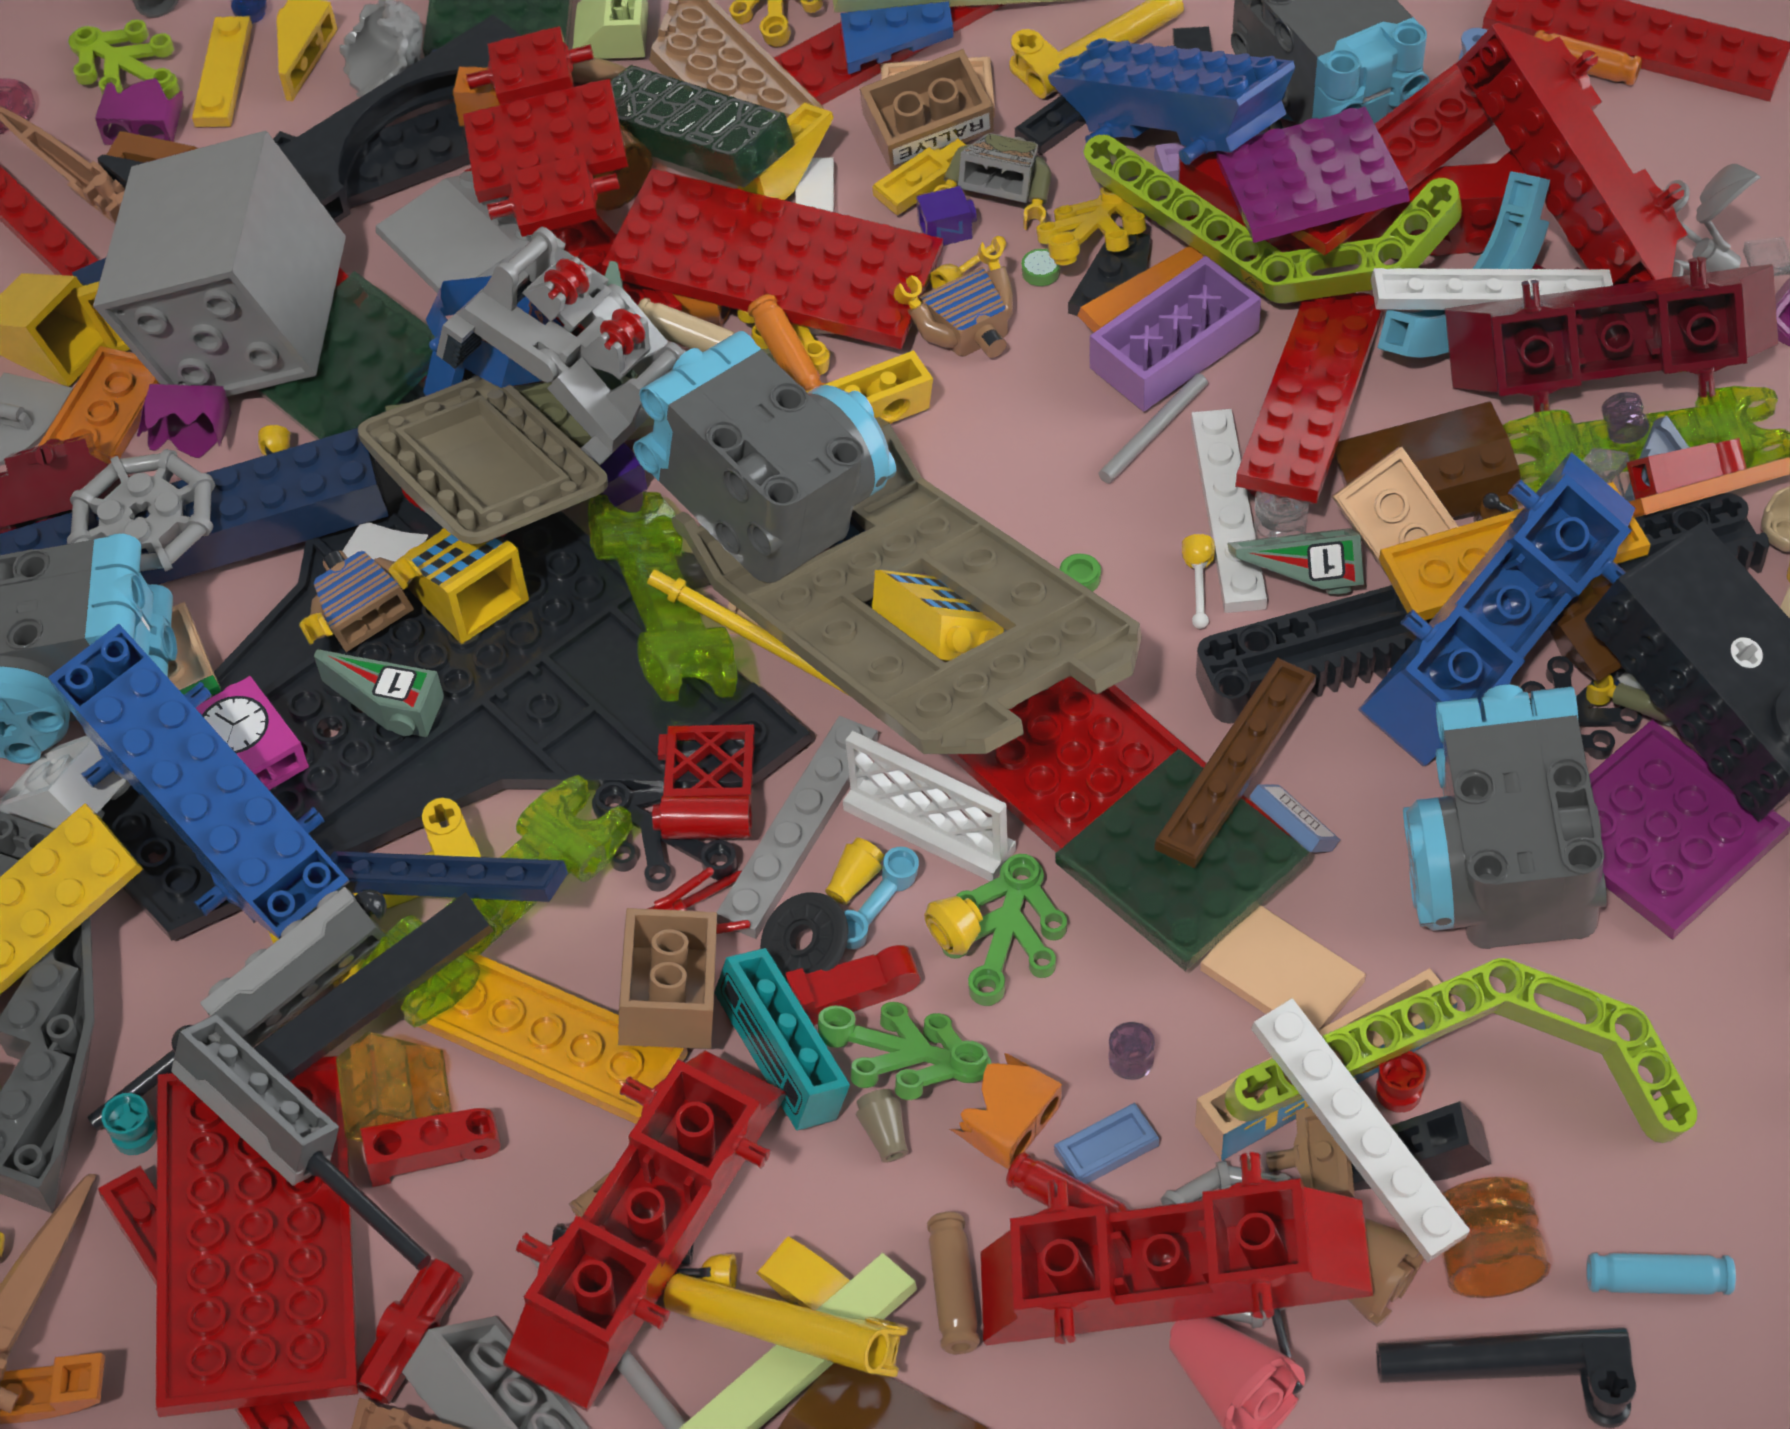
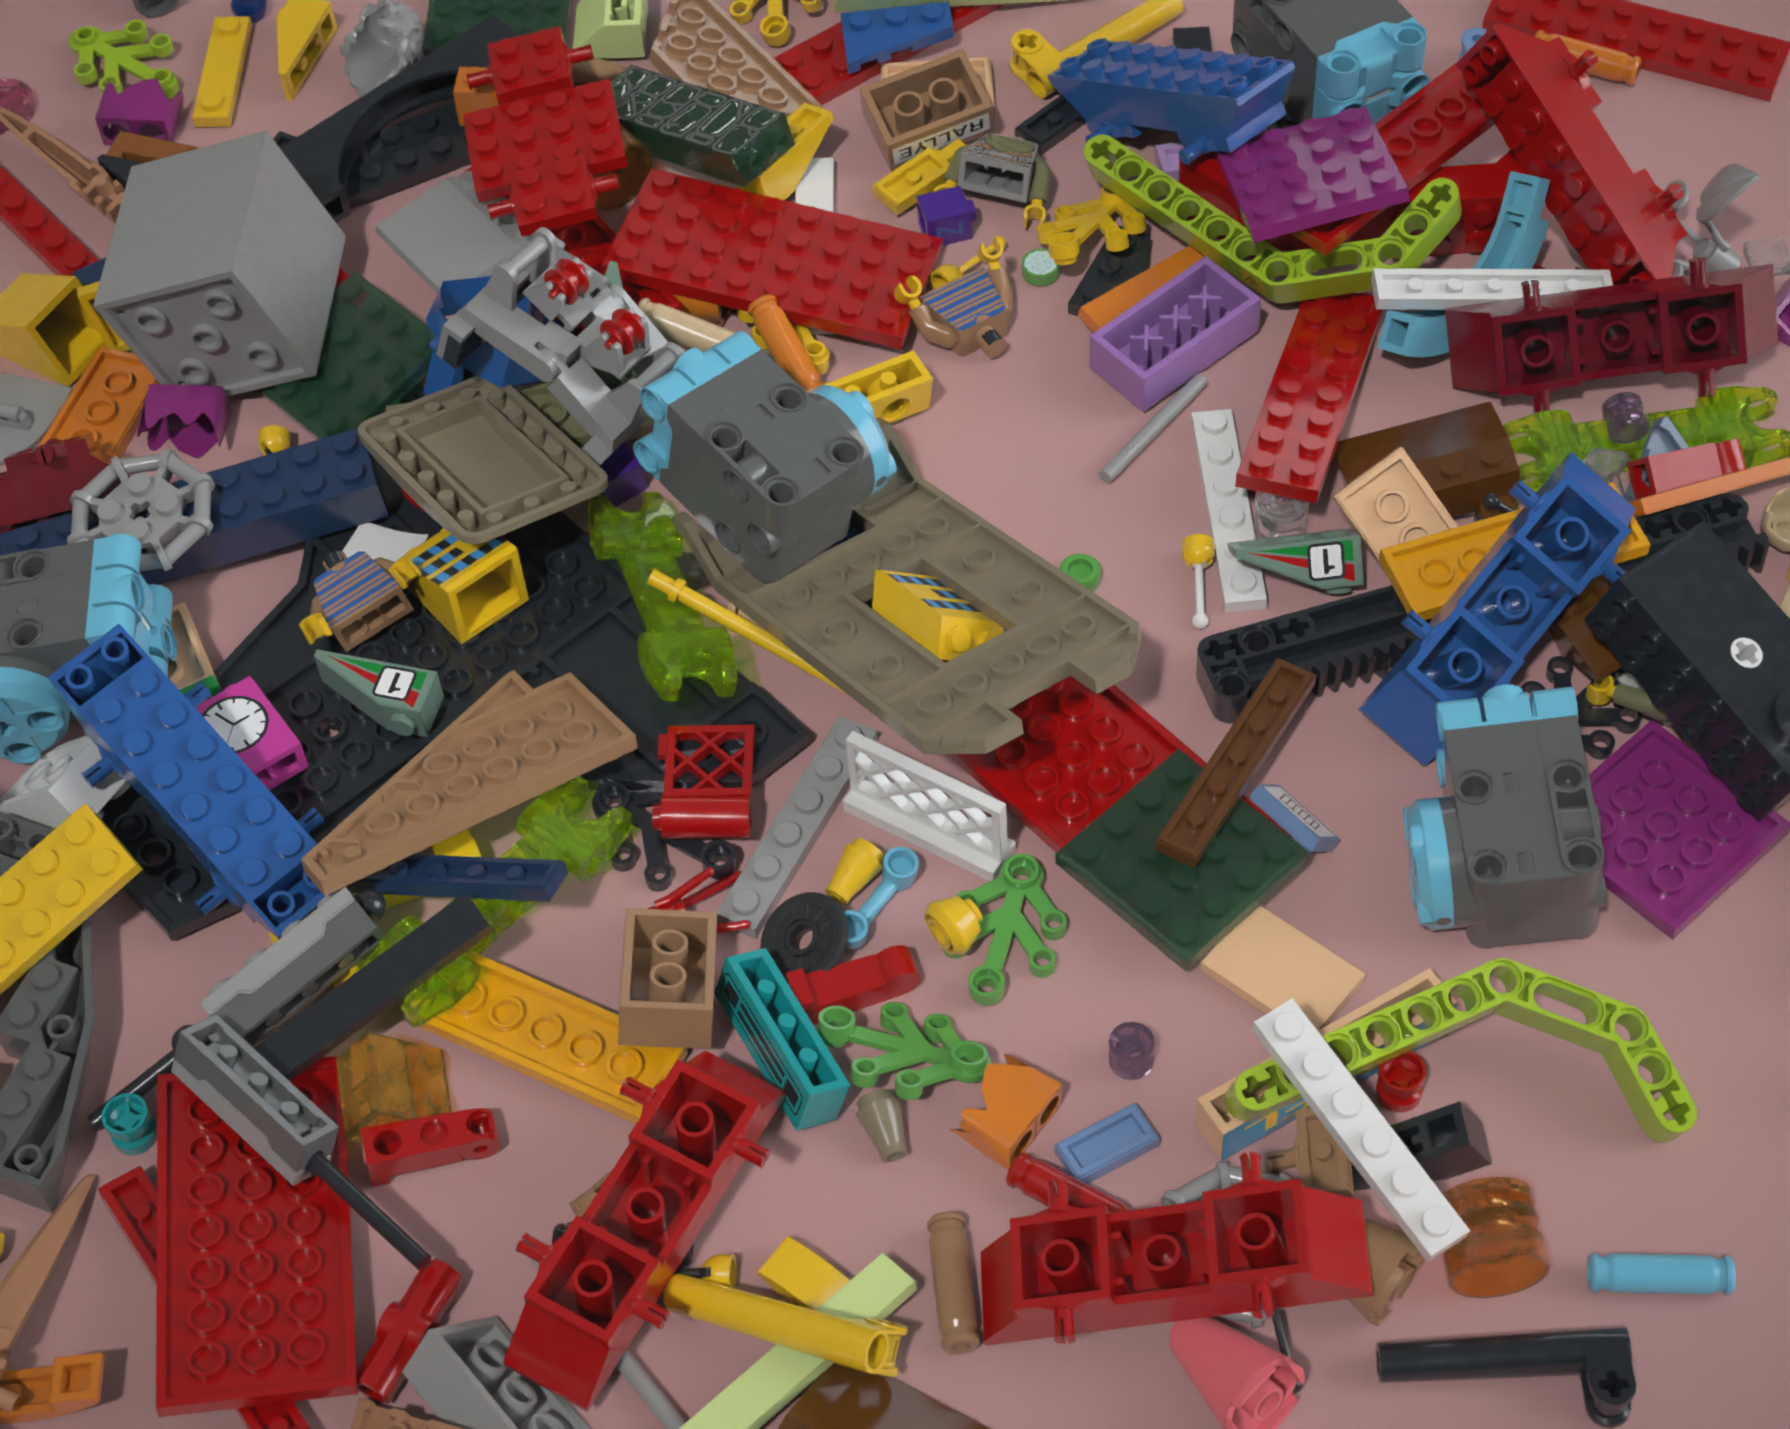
none -> medium nougat wing [301,670,638,896]

